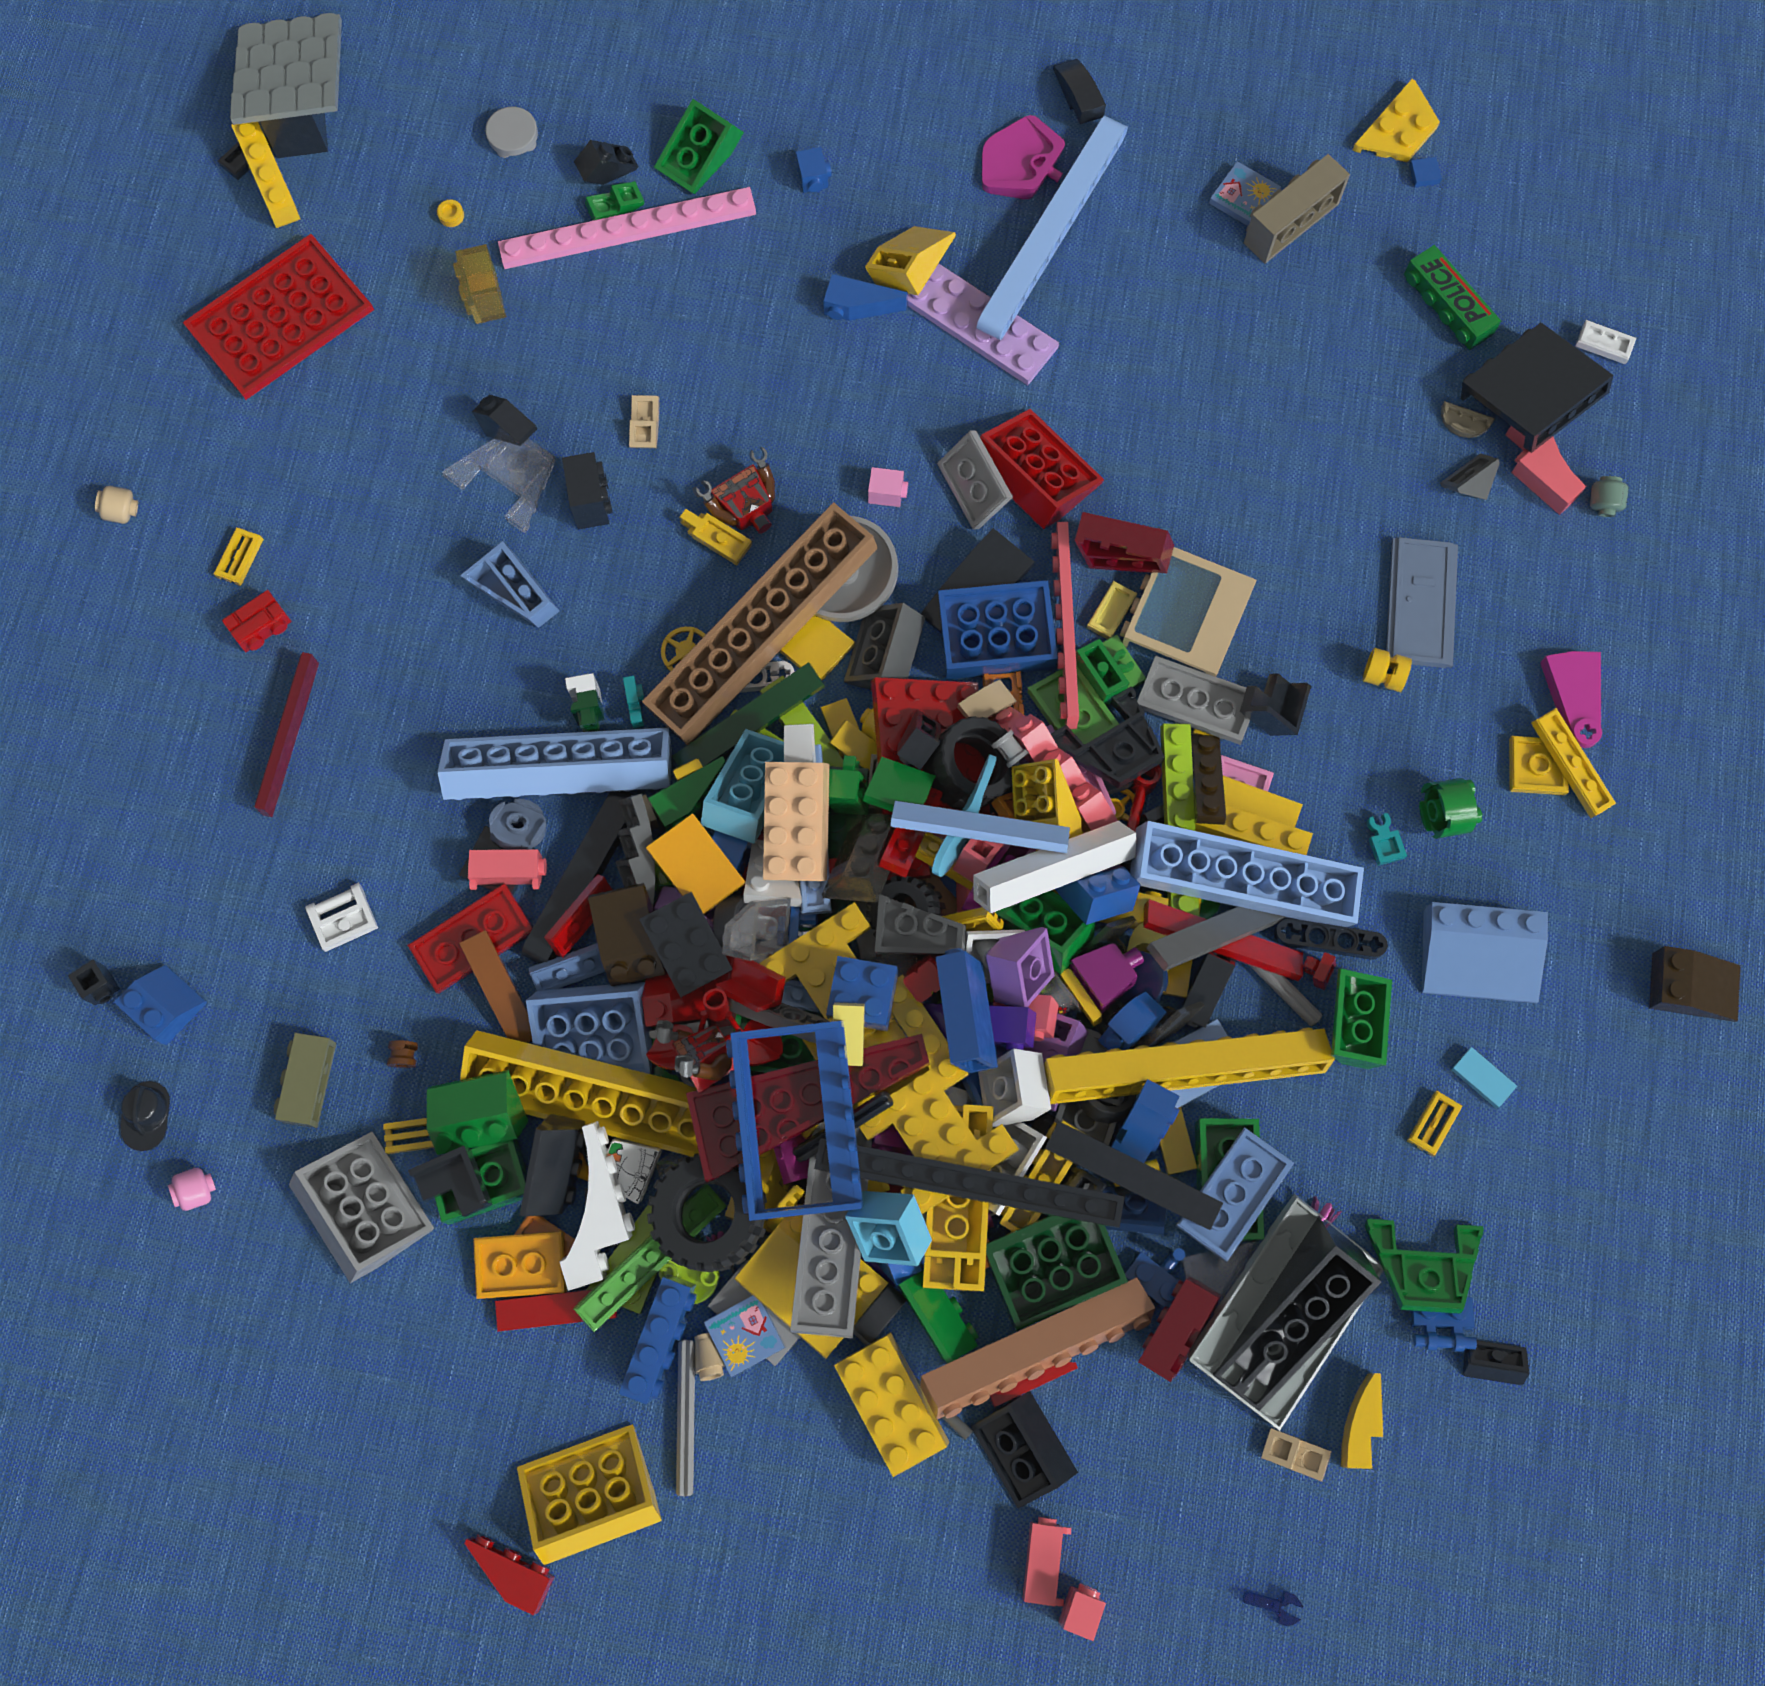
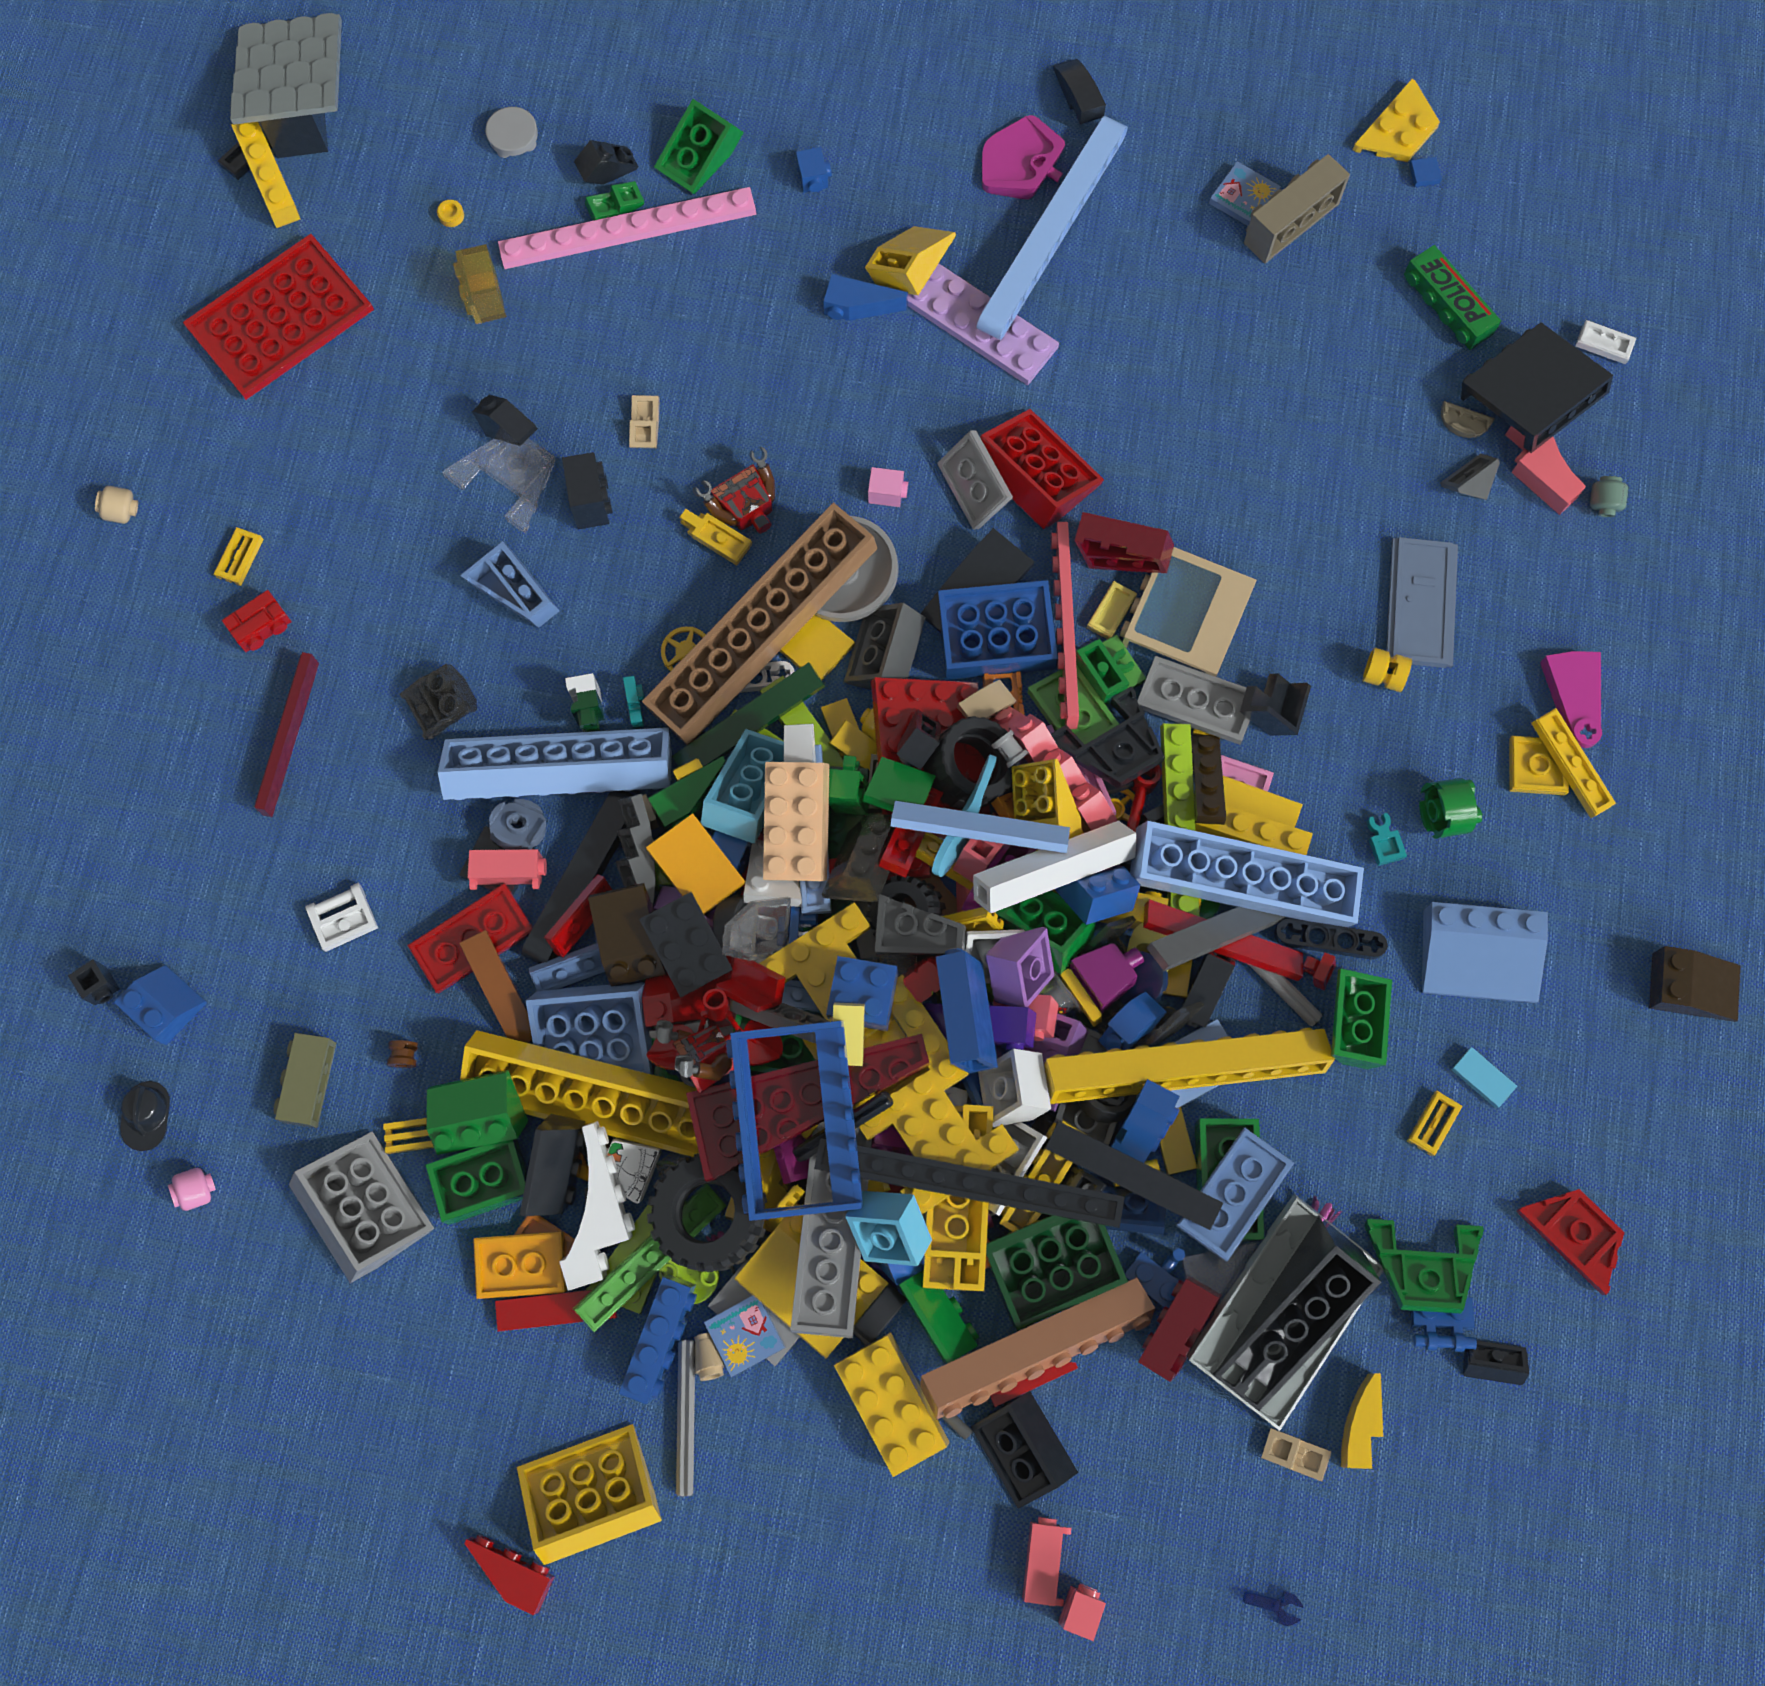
black panel [408,1146,493,1217] -> none
none -> clear smoke slope [400,664,477,740]
none -> red wing [1516,1189,1625,1295]

